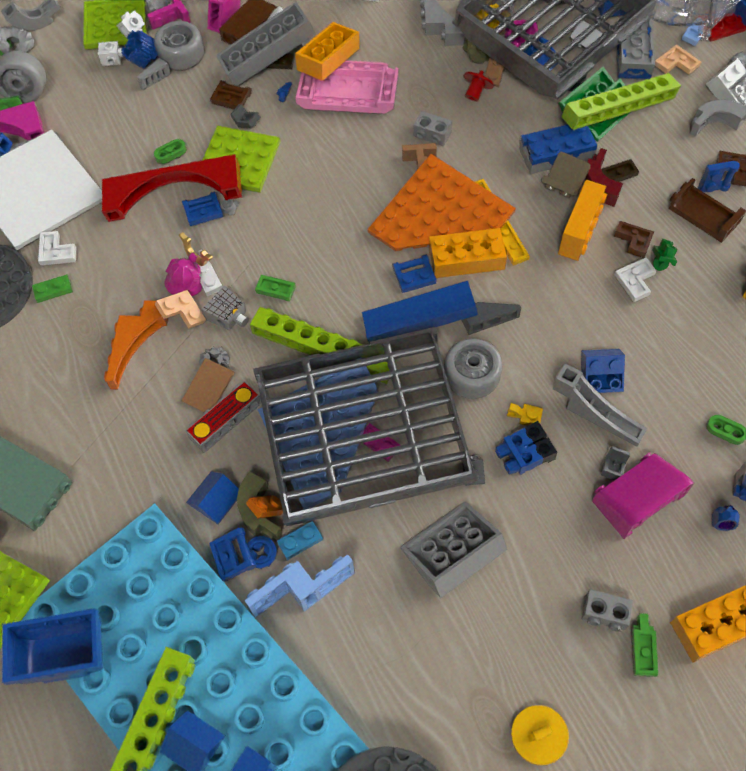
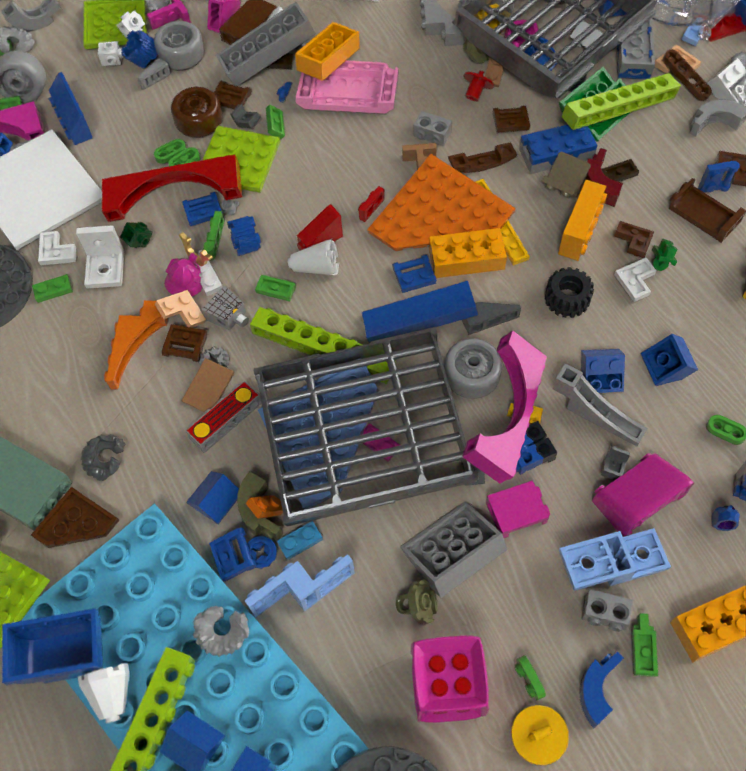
none -> reddish brown plate [31,487,119,548]
none -> blue slope [48,72,93,145]
none -> white bracket [76,225,124,289]
none -> white cone [78,663,130,723]
none -> dark grey piece [81,434,126,481]
none -> dark green brick [120,222,152,248]
none -> reddish brown plate [162,324,207,362]
none -> bright green plate [168,147,200,166]
none -> reddish brown wheel [171,87,222,138]
none -> light grey piece [193,606,249,657]
none -> bright green hinge [203,211,224,260]
none -> blue brick [227,216,261,256]
none -> bright green plate [266,104,285,139]
none -> white cone [288,239,339,275]
none -> red slope [297,204,343,250]
none -> red plate [358,186,385,222]
none -> olive tile [396,580,437,624]
none -> dark pink piece [411,636,489,723]
none -> reddish brown slope [448,142,517,173]
none -> arch [462,331,547,484]
none -> dark pink panel [486,480,550,538]
none -> reddish brown plate [493,105,530,133]
none -> bright green plate [514,655,546,701]
none -> black tyre [545,267,594,318]
none -> light blue bracket [559,528,671,591]
none -> blue arch [580,651,624,728]
none -> blue slope [641,334,698,386]
none -> reddish brown beam [663,49,712,101]

